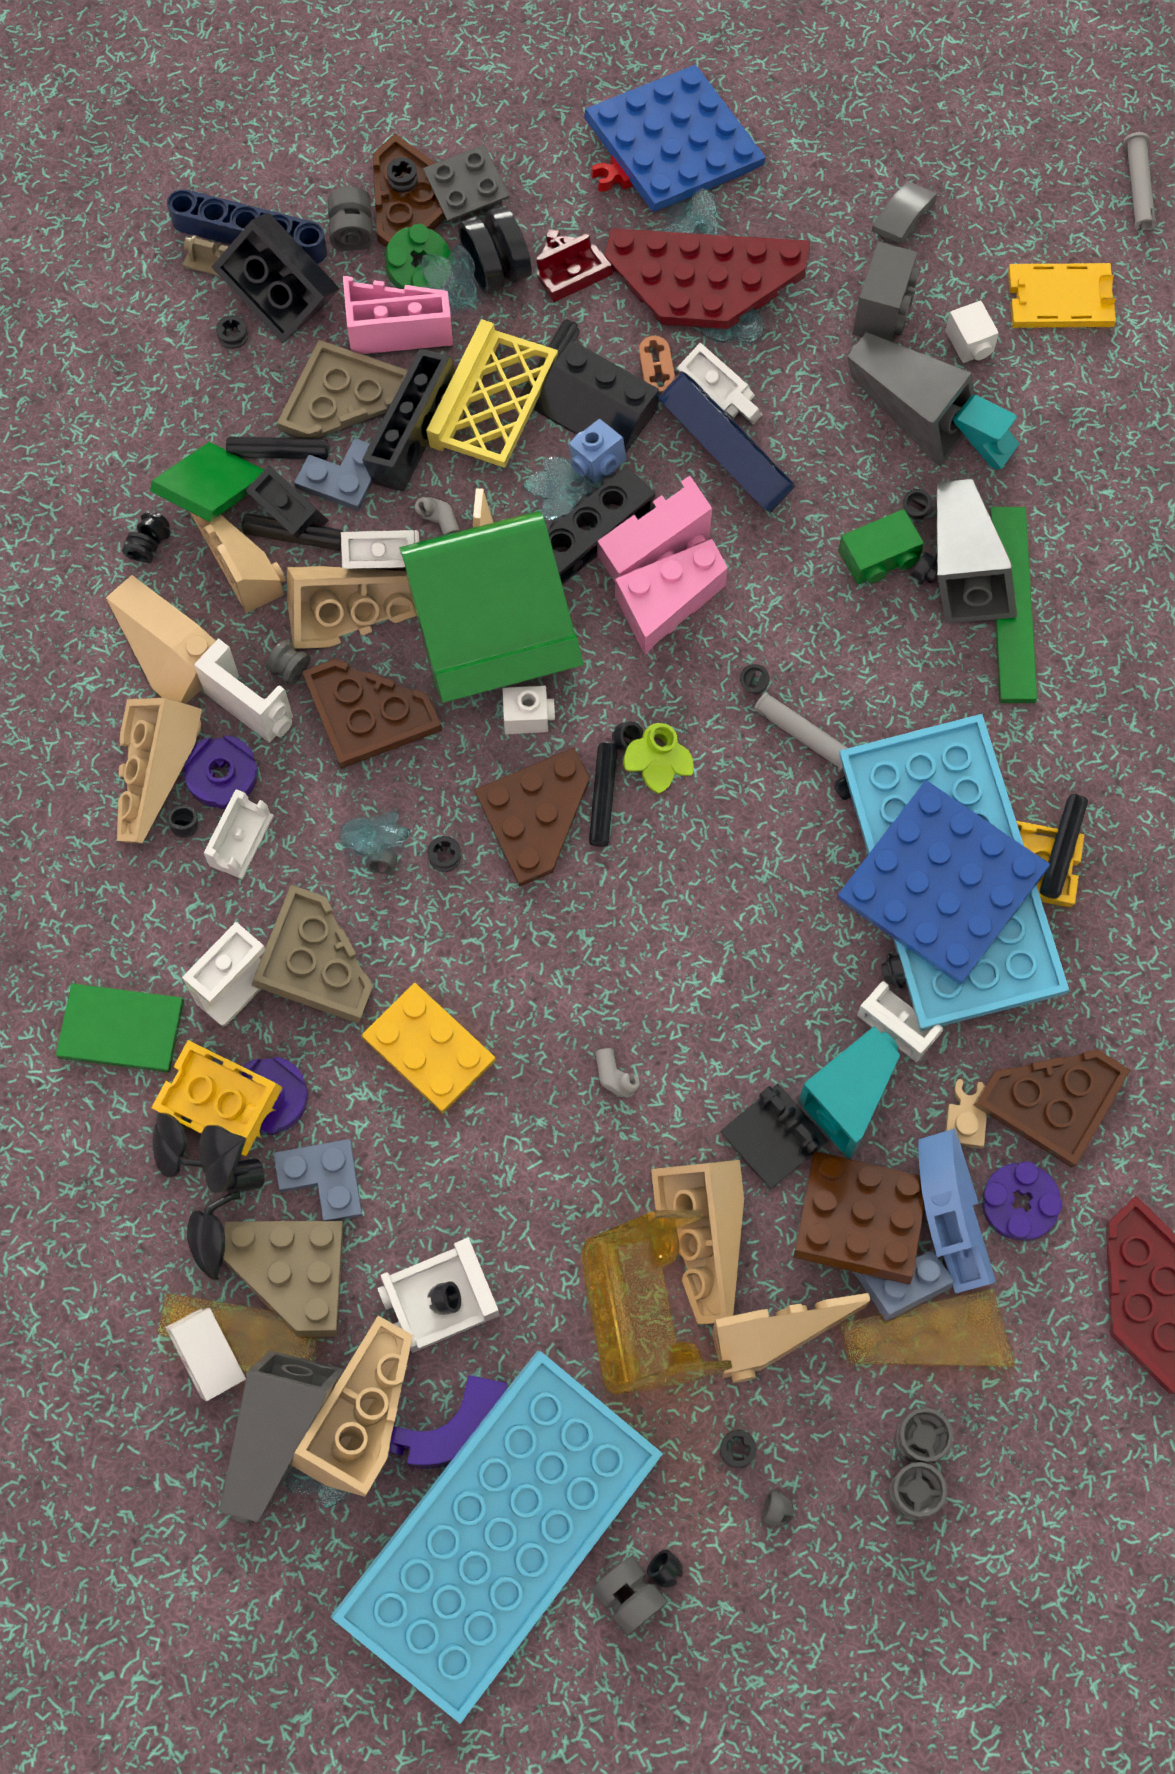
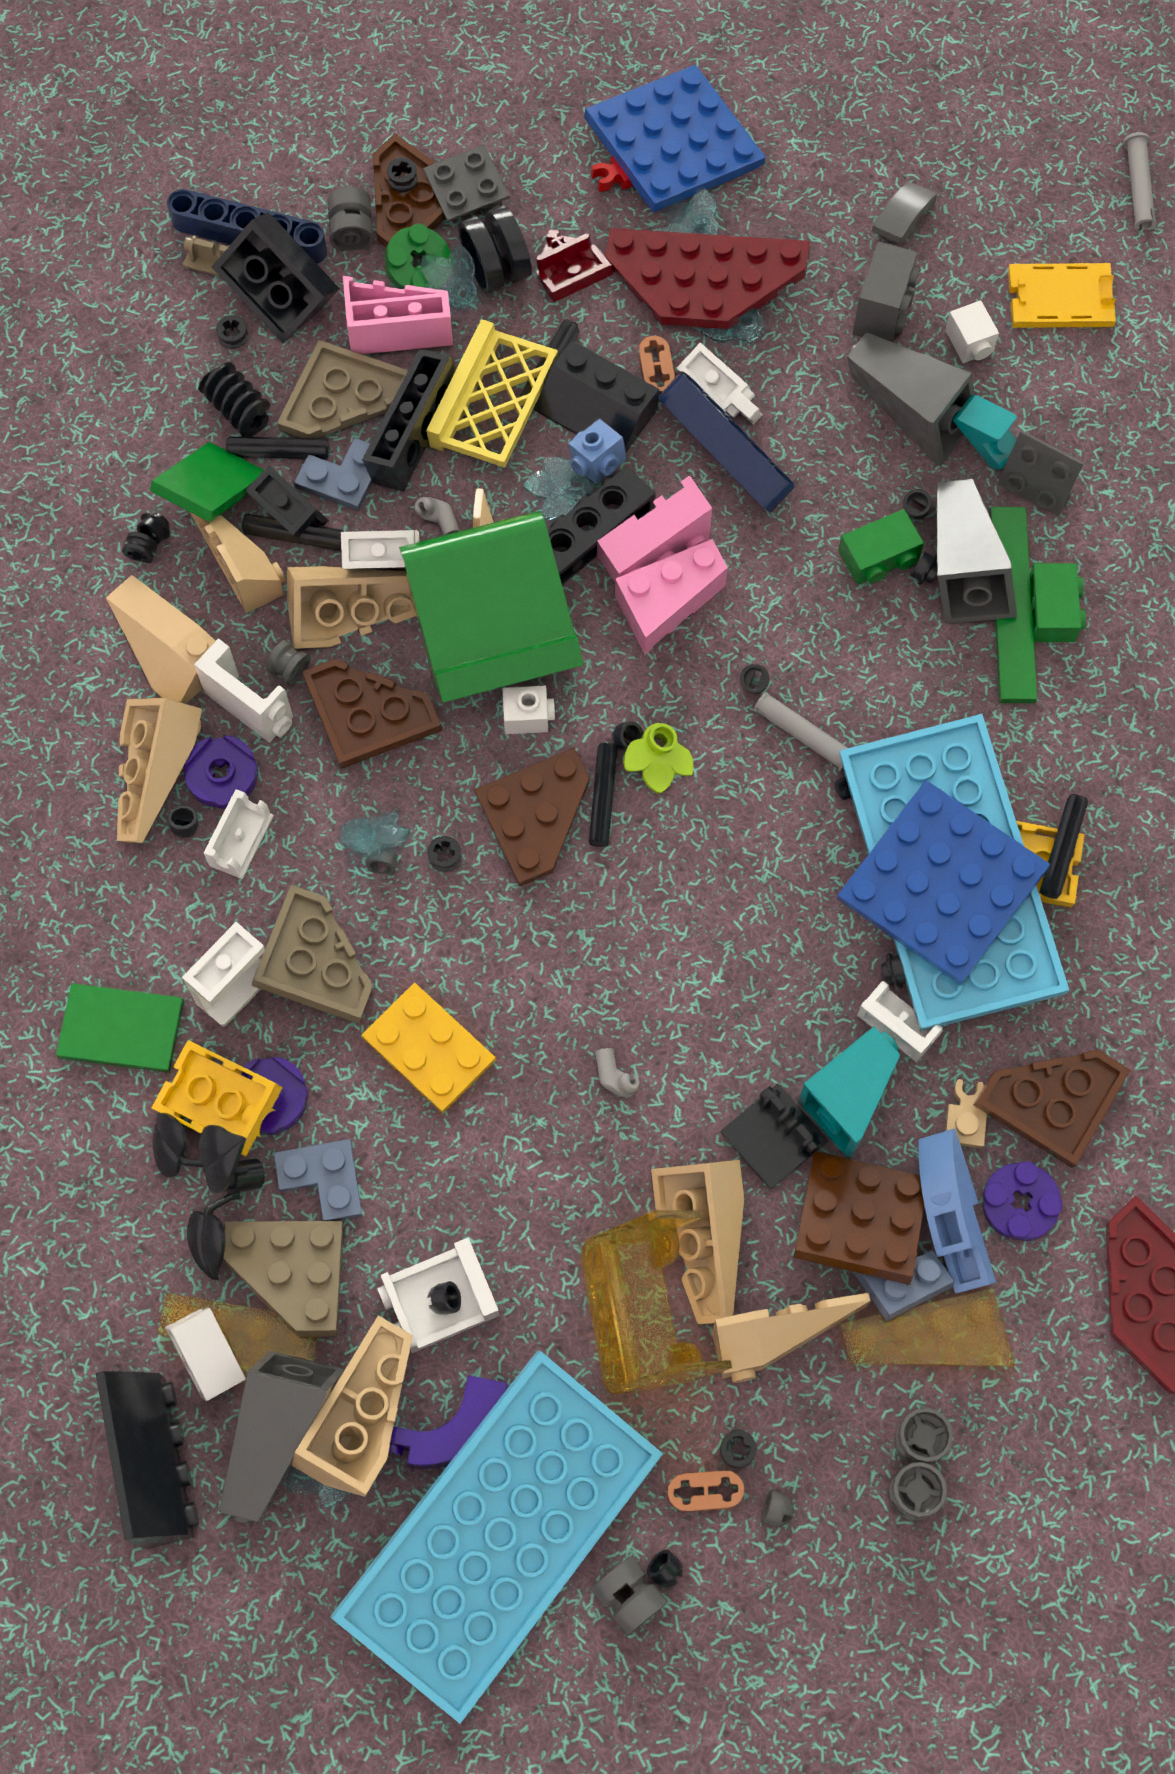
none -> black slope [96,1371,199,1549]
none -> black piece [198,362,270,437]
none -> nougat beam [667,1471,744,1512]
none -> dark grey hinge [997,430,1084,516]
none -> green brick [1030,563,1086,642]

